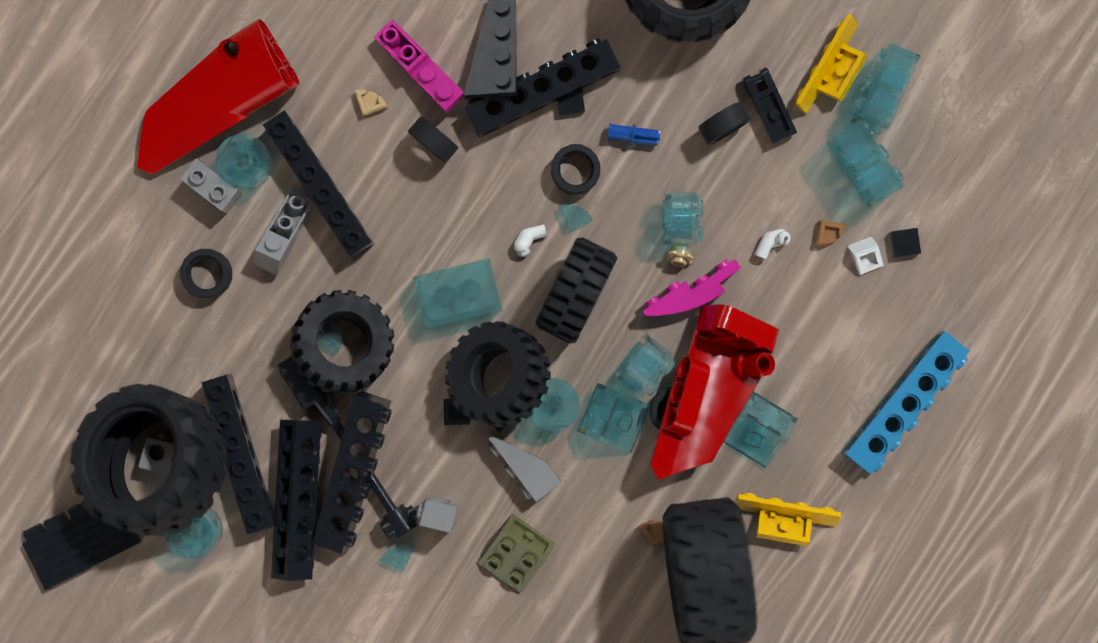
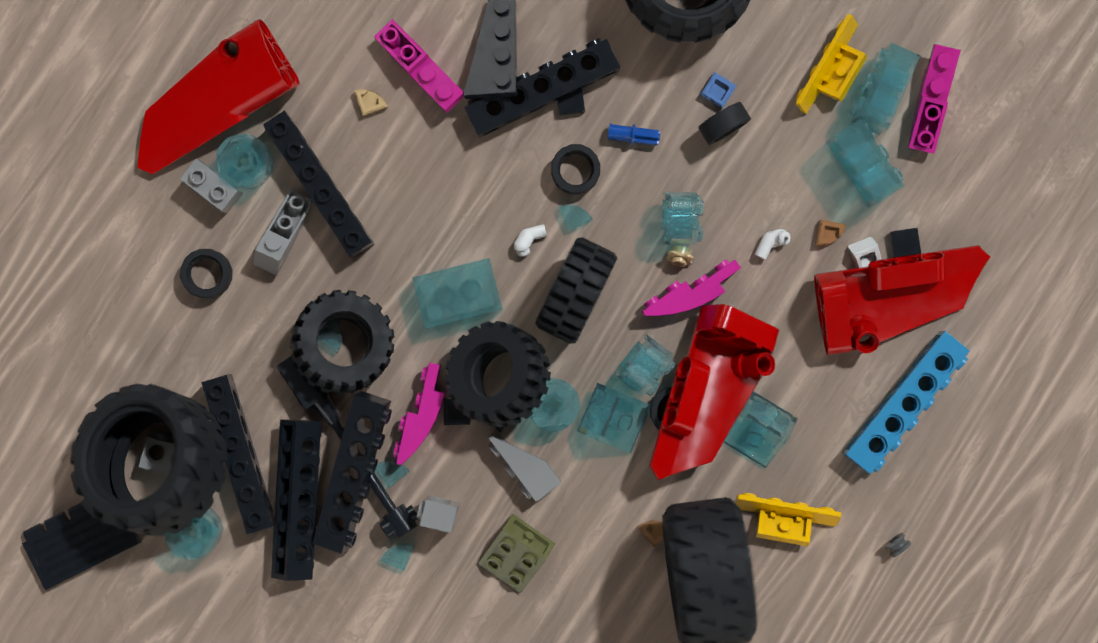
black tyre [408,116,458,163] -> none
black plate [742,67,797,145] -> none
none -> clear light blue tile [376,461,410,487]
none -> dark pink slope [393,363,446,465]
none -> medium blue tile [700,72,736,109]
none -> red panel [814,245,990,355]
none -> dark grey bush [884,533,911,557]
none -> dark pink slope [908,44,961,154]

